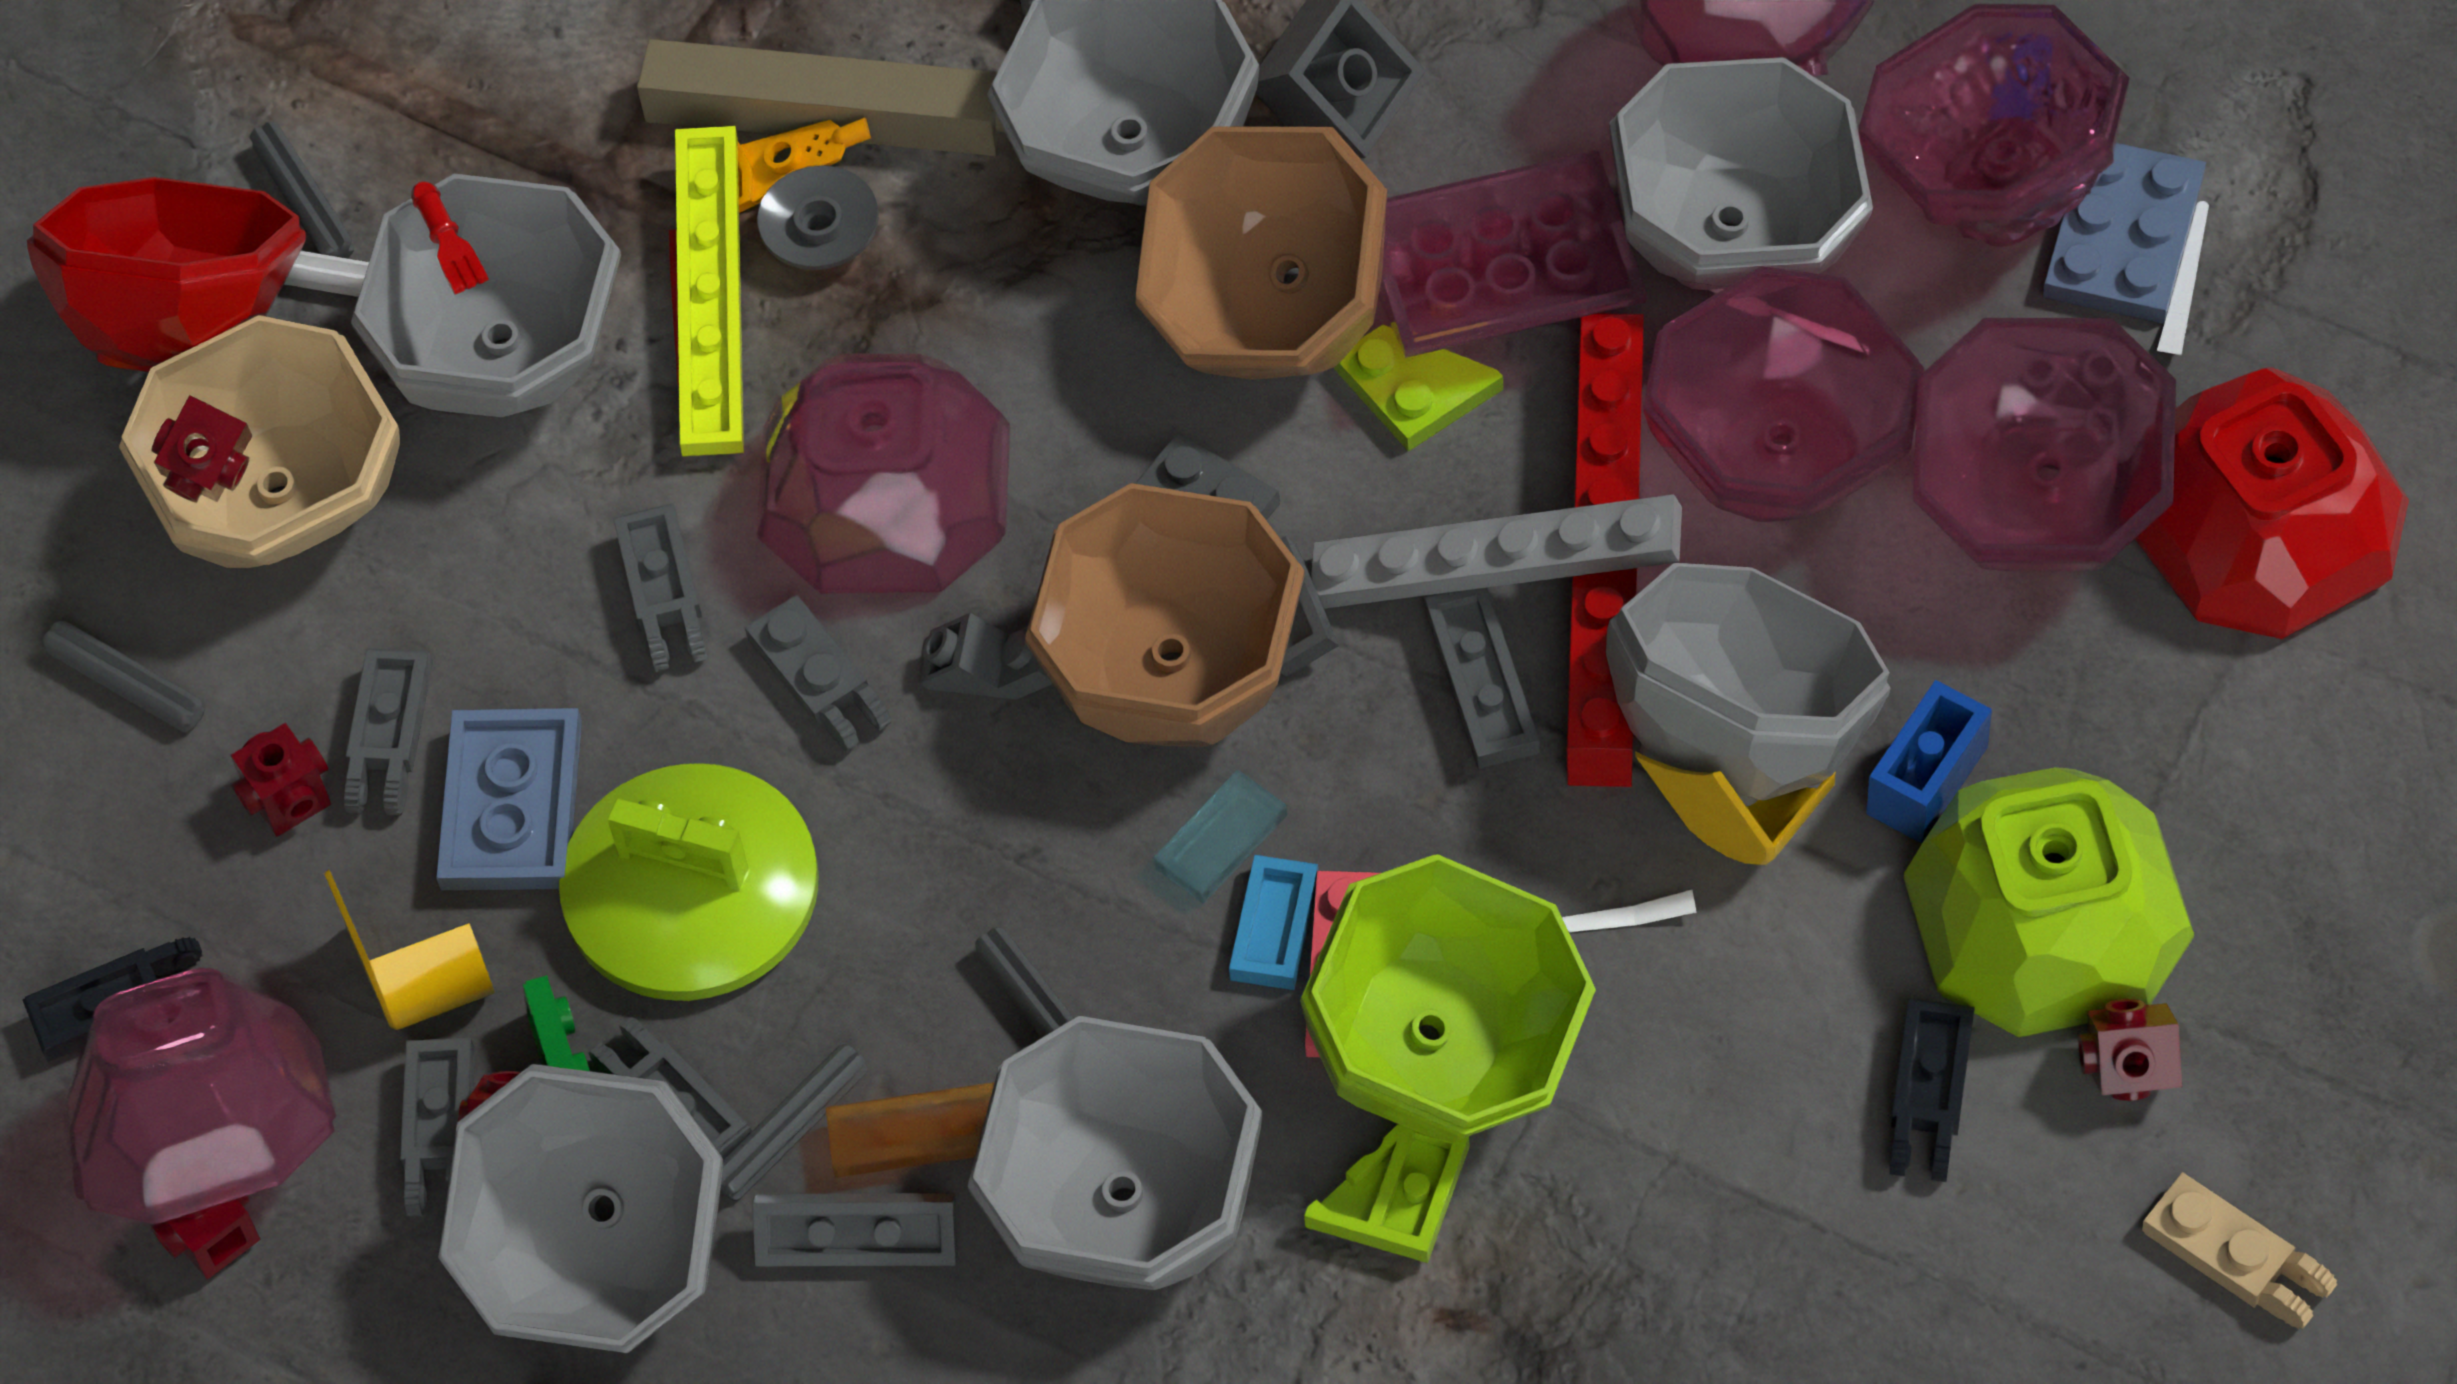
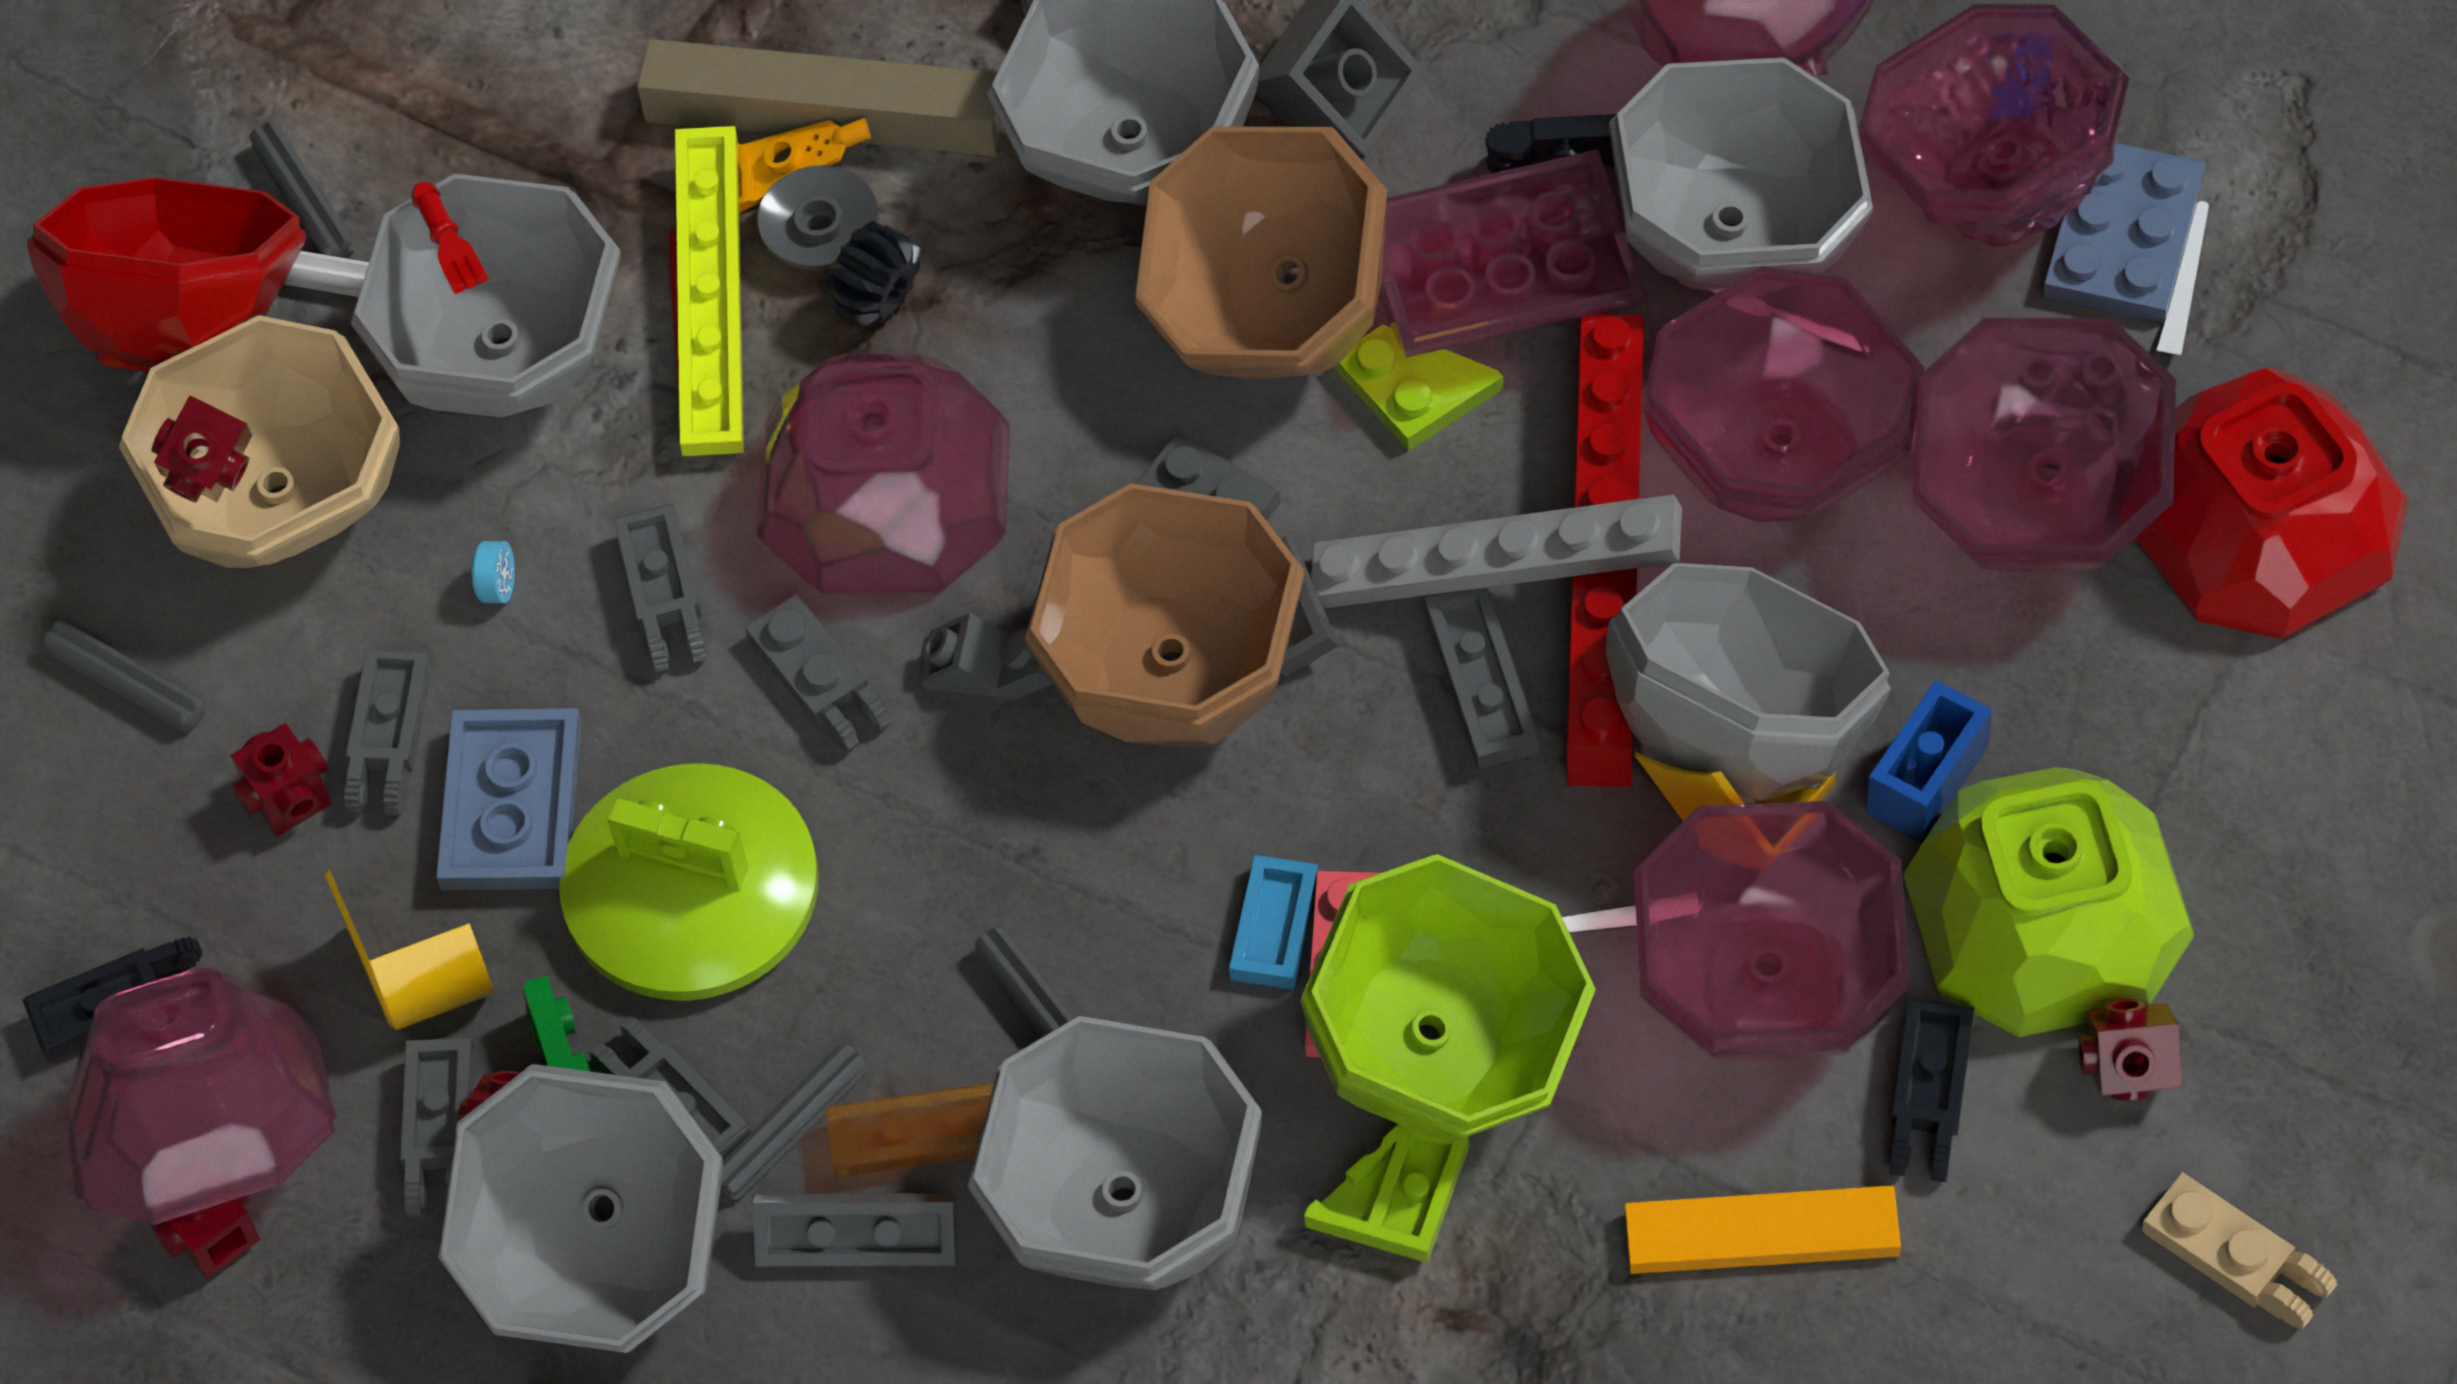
clear light blue tile [1153,769,1287,904] -> none
none -> medium azure tile [471,541,515,603]
none -> black gear [824,221,920,330]
none -> black hinge [1485,114,1617,179]
none -> light orange tile [1625,1185,1901,1274]
none -> clear pink rock [1634,801,1910,1060]

